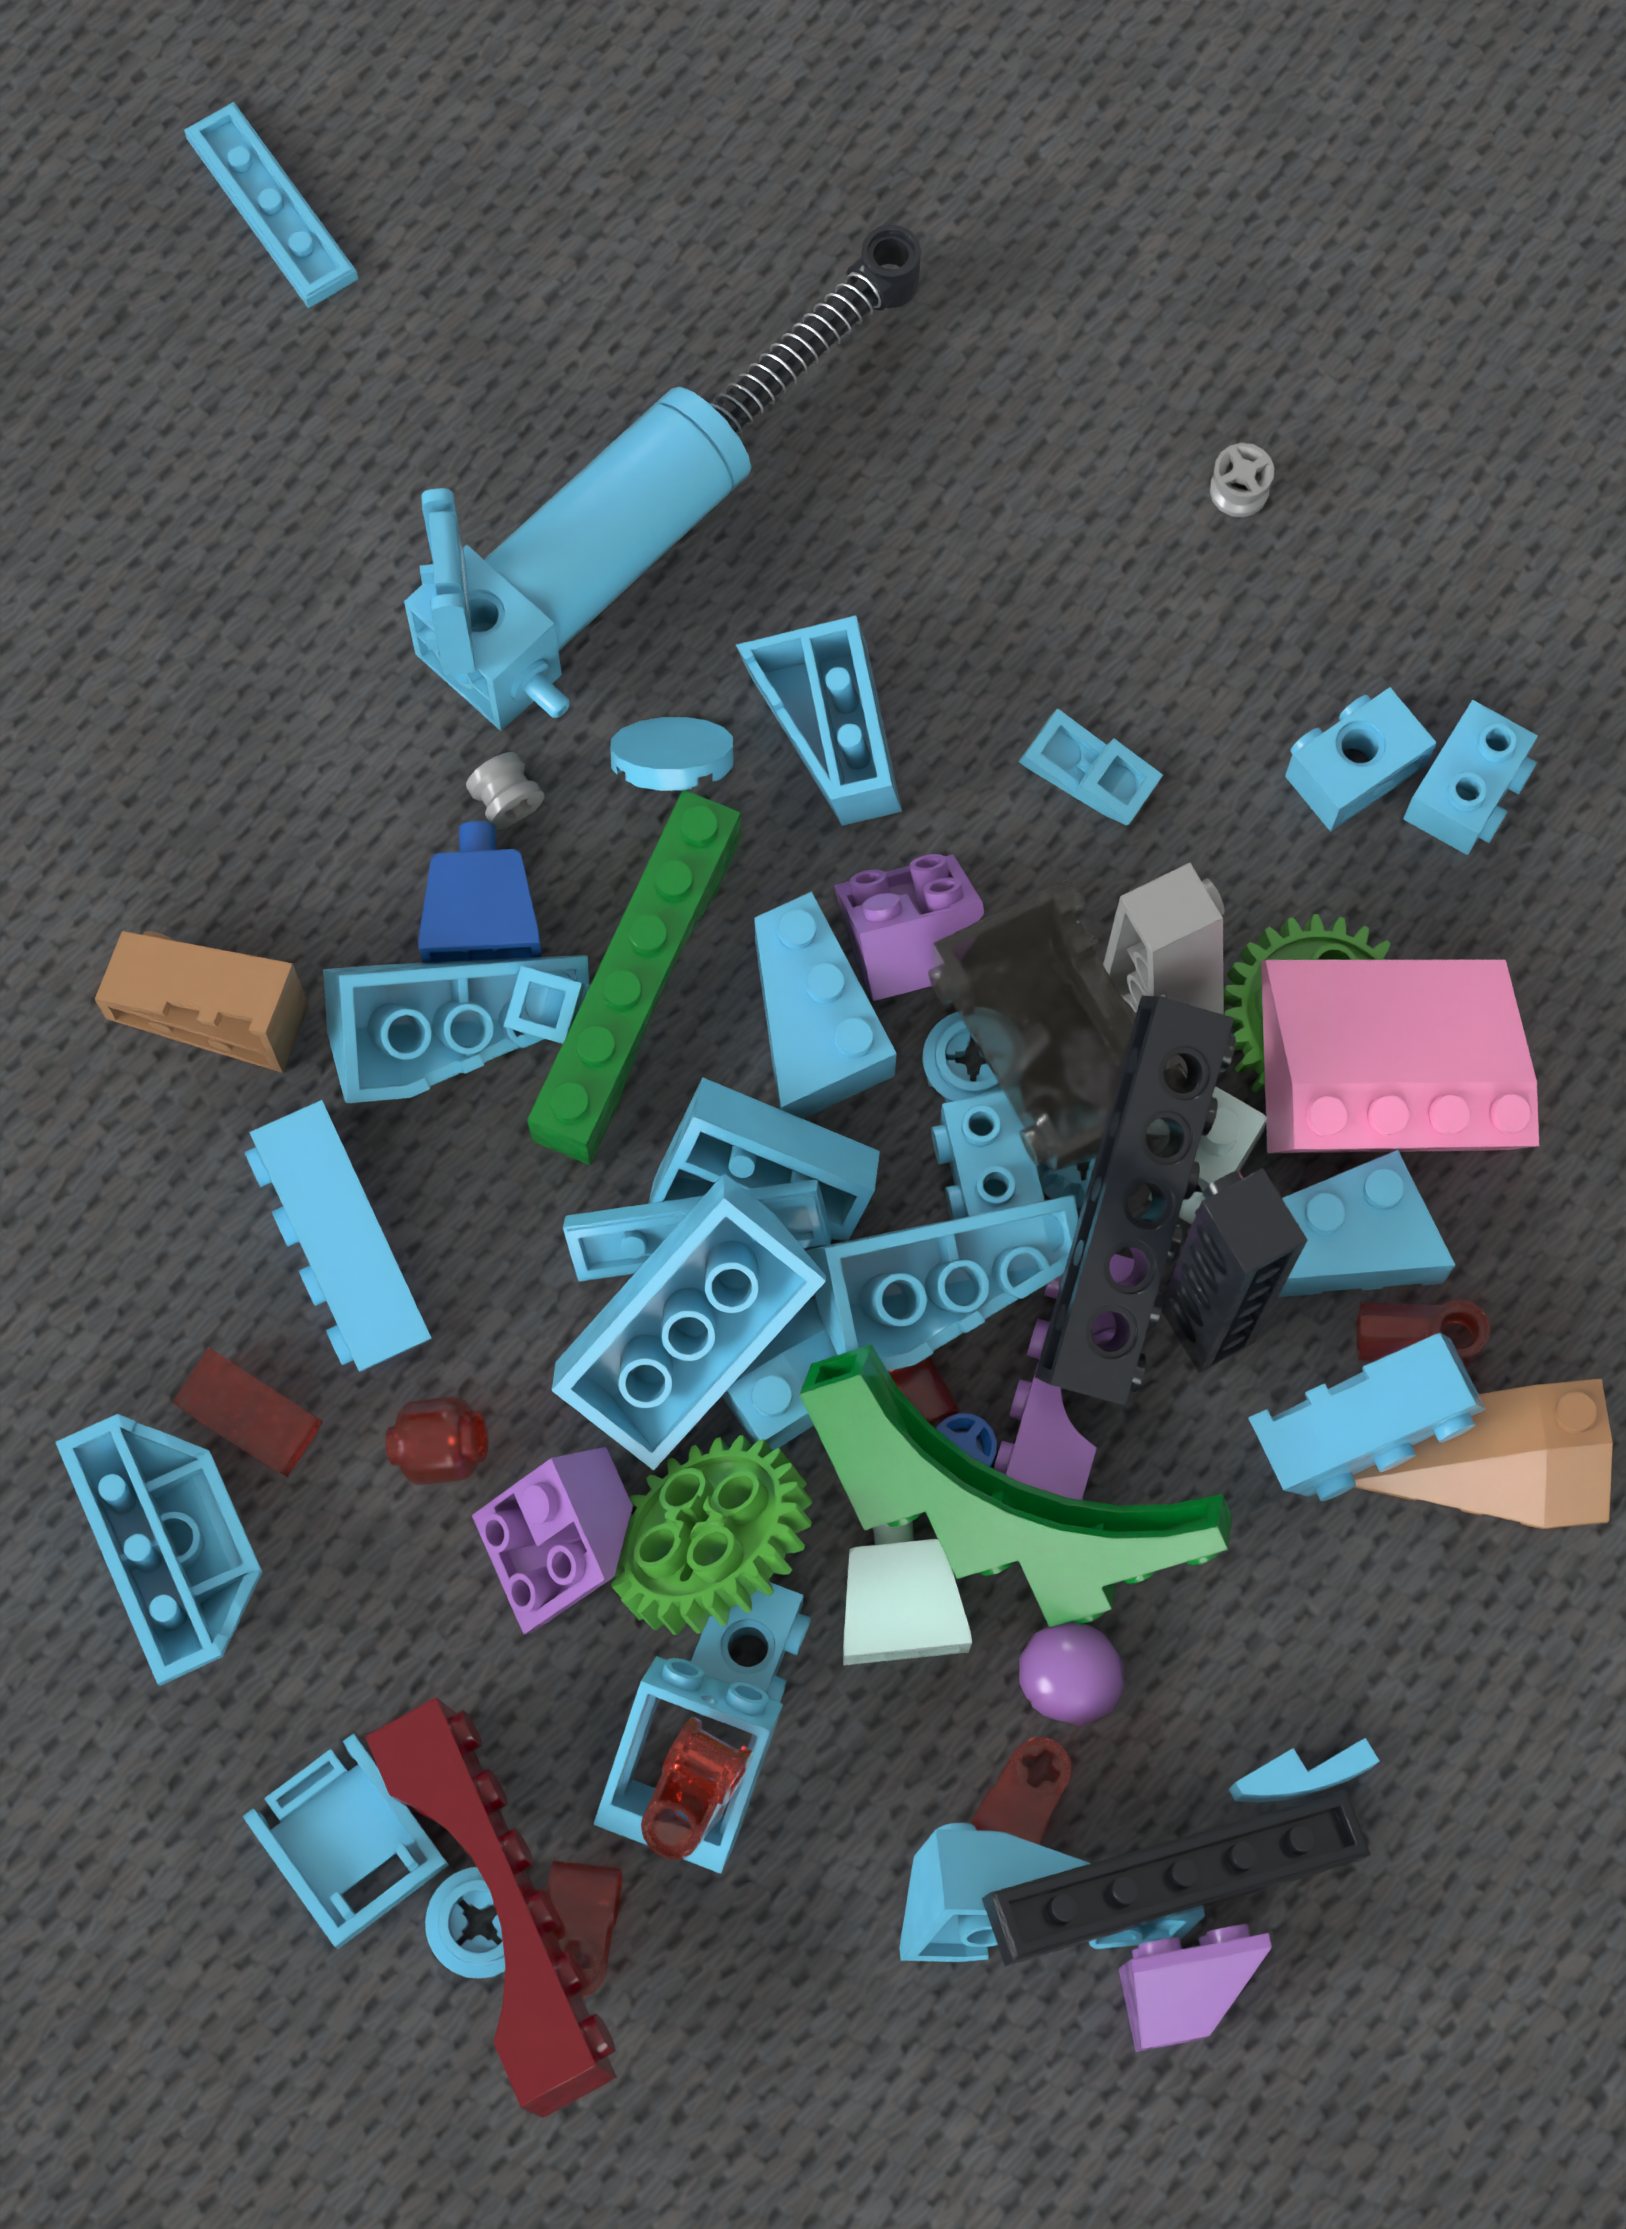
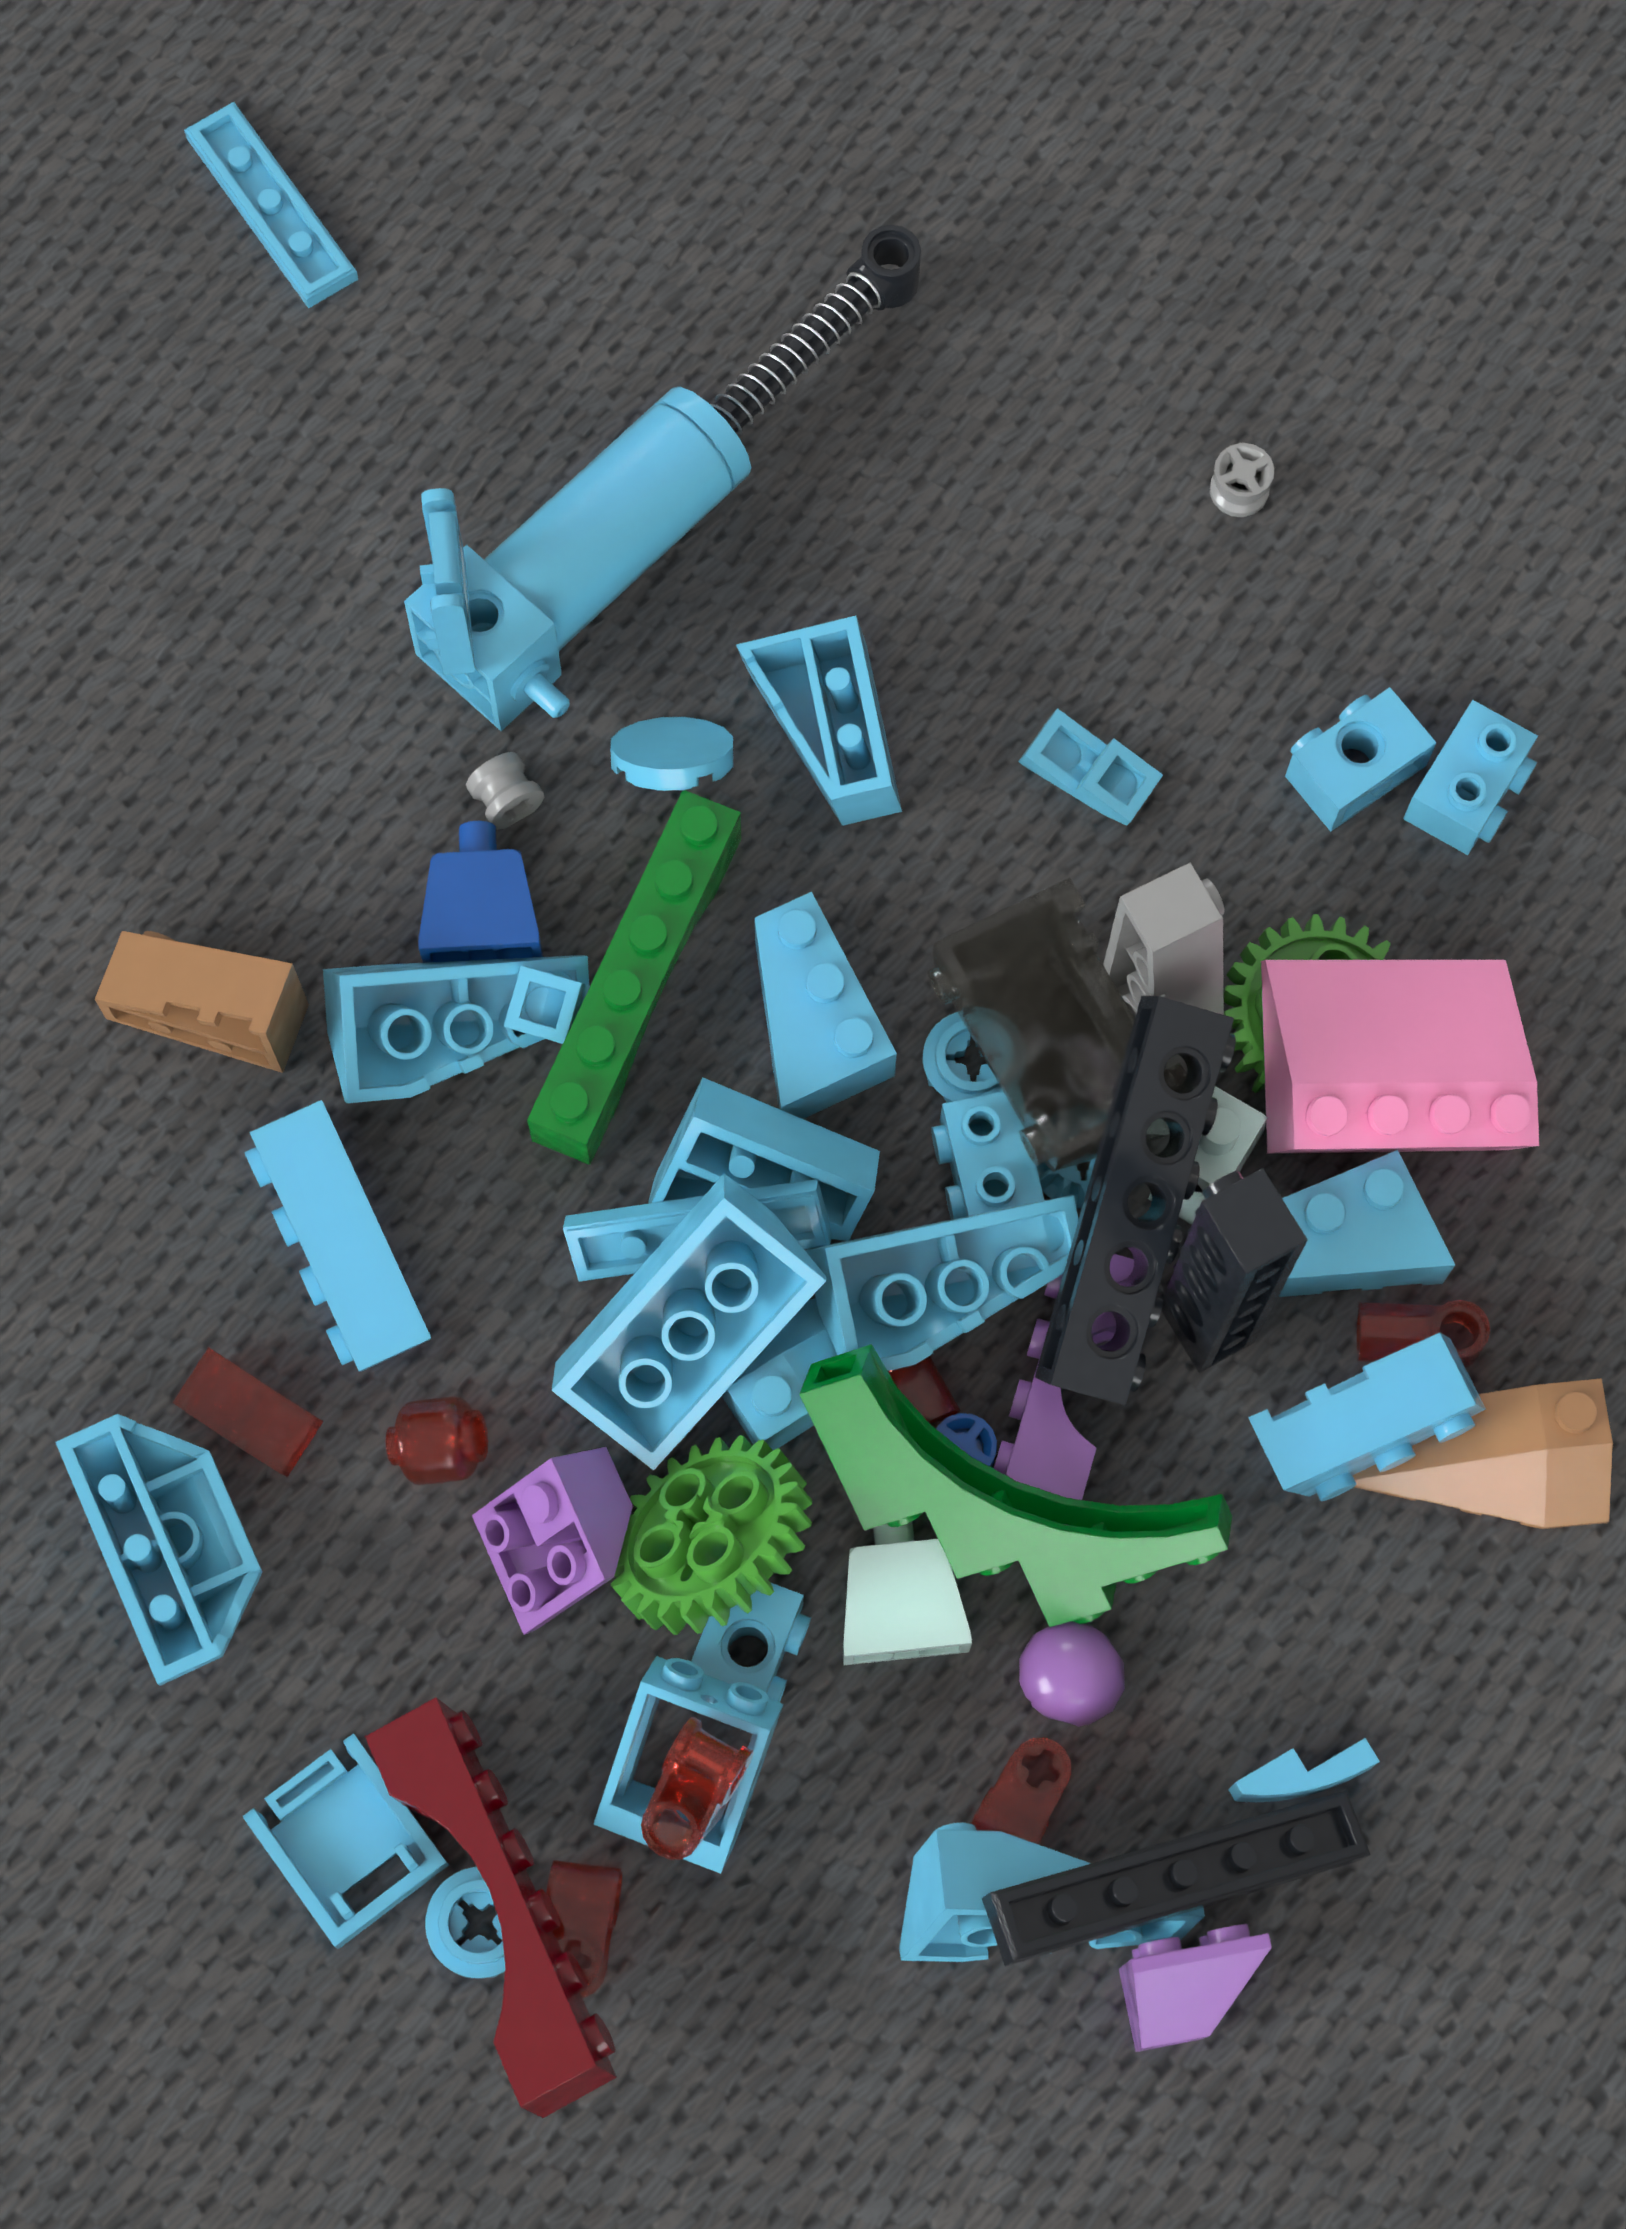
medium lavender slope [834,854,984,1001] -> none

